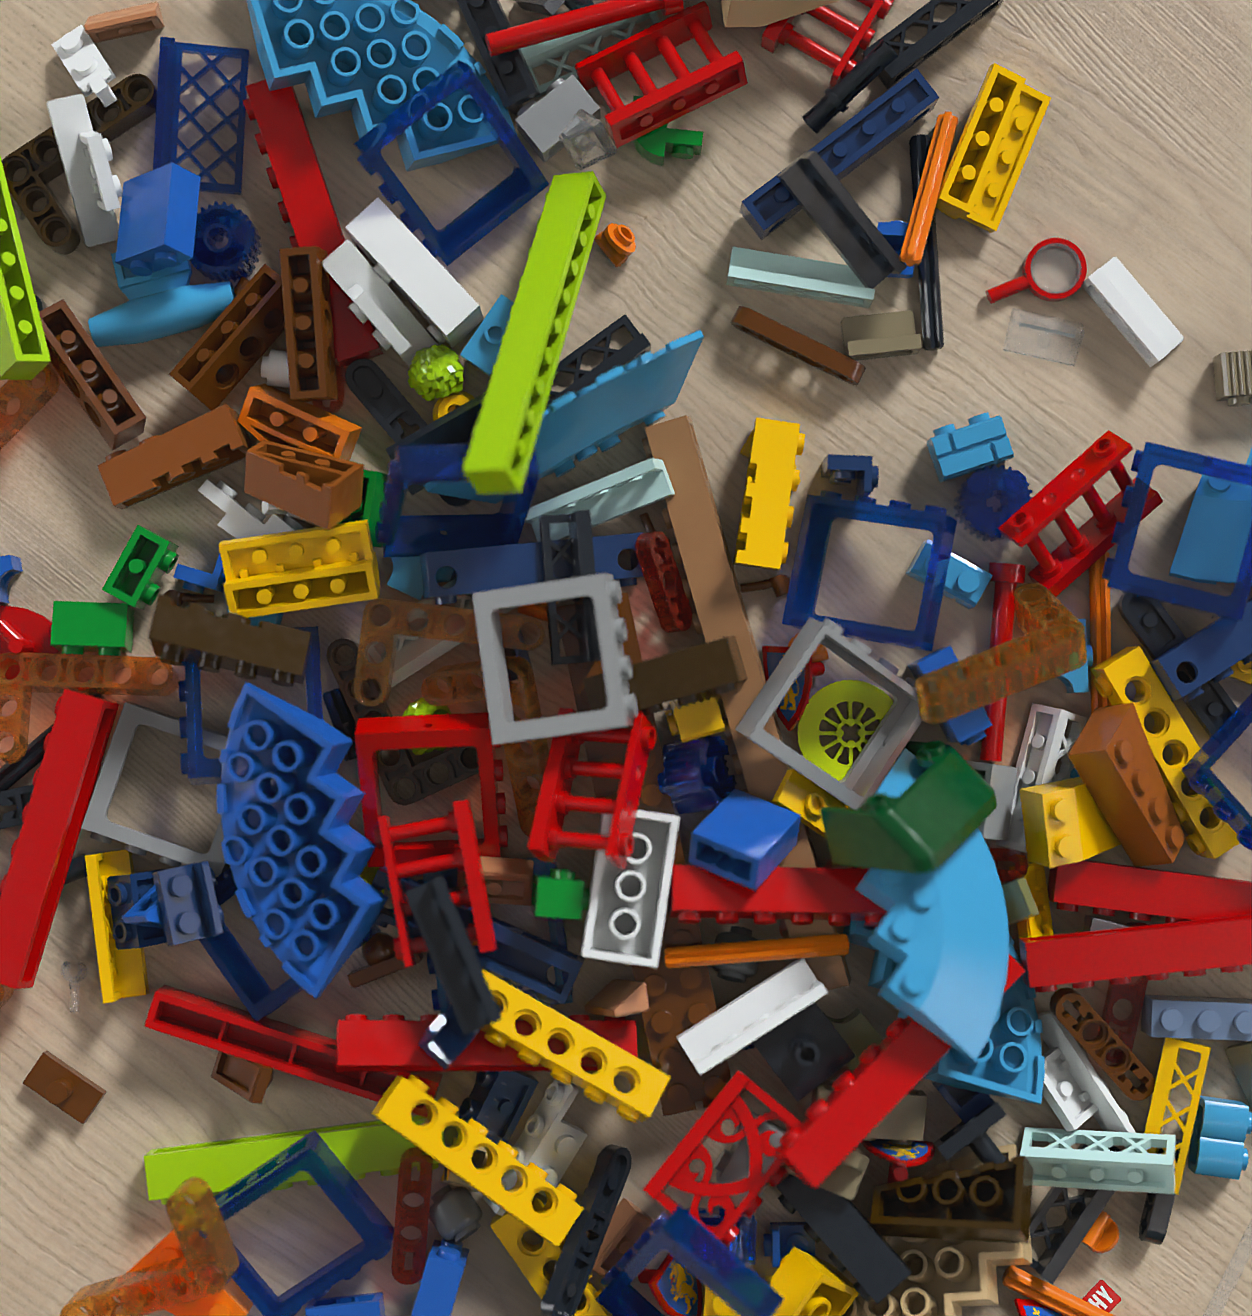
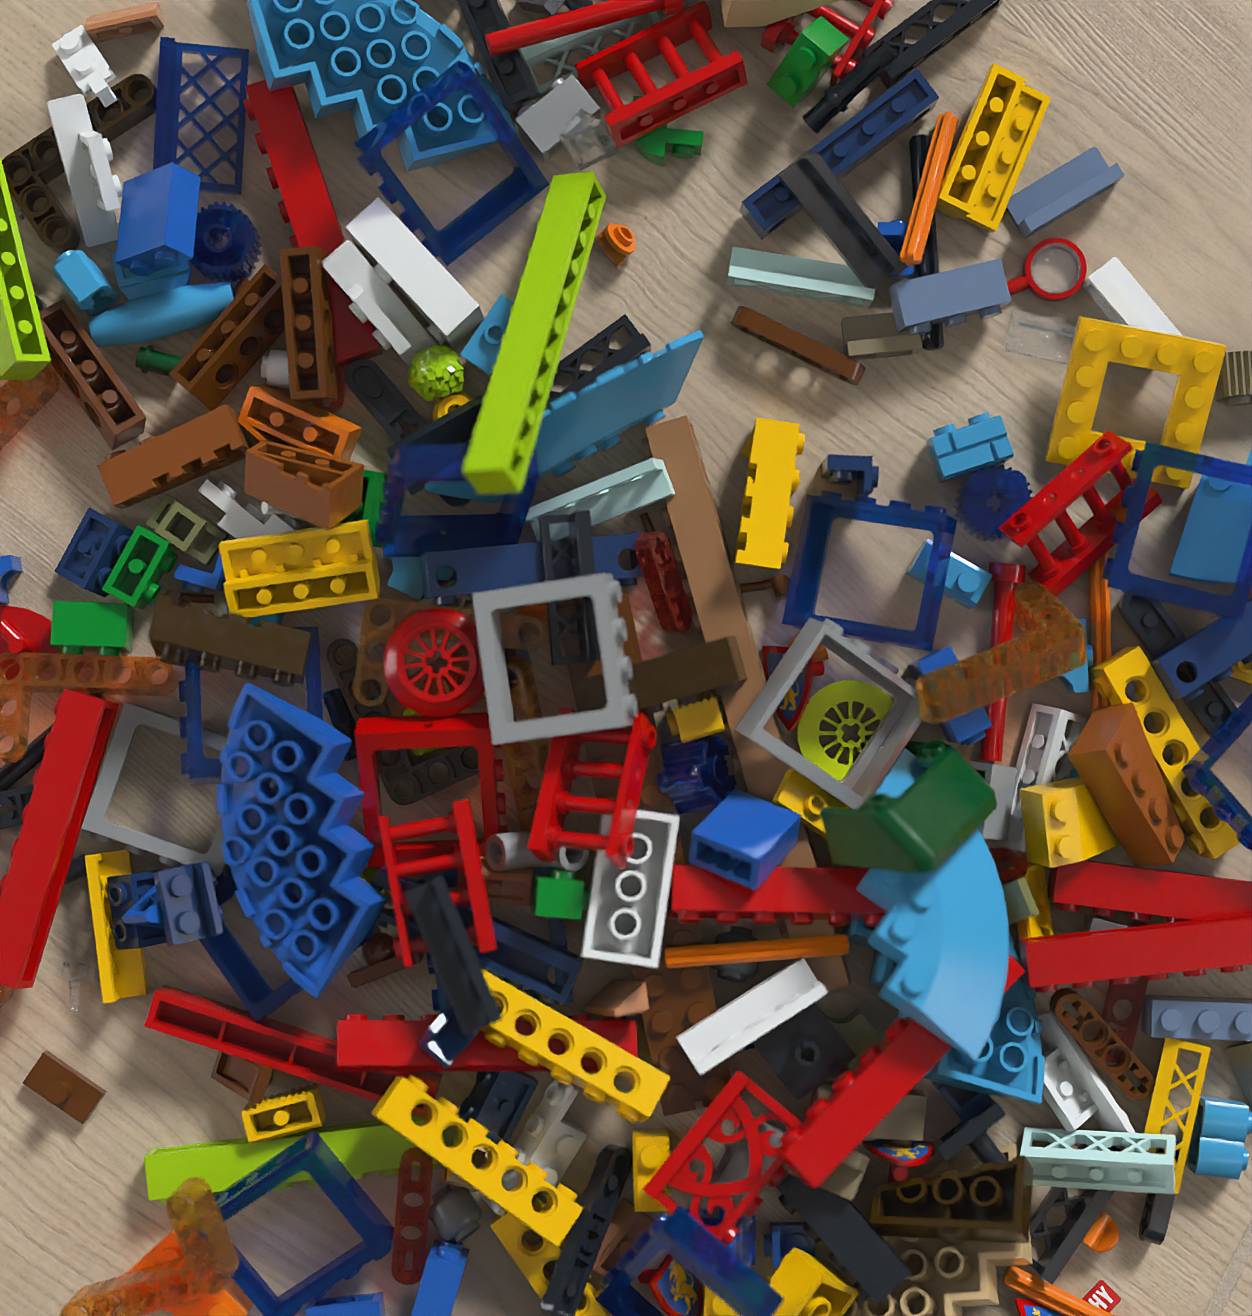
none -> dark azure brick [53,250,119,317]
none -> dark blue bracket [54,508,134,597]
none -> dark green pin [135,345,183,377]
none -> olive brick [146,494,229,566]
none -> yellow brick [241,1082,327,1145]
none -> red piece [383,608,485,717]
none -> light grey cylinder [485,831,589,872]
none -> yellow brick [632,1128,671,1212]
none -> green brick [766,16,849,108]
none -> sand blue brick [888,258,1011,335]
none -> sand blue panel [1006,147,1124,240]
none -> yellow plate [1044,316,1227,489]

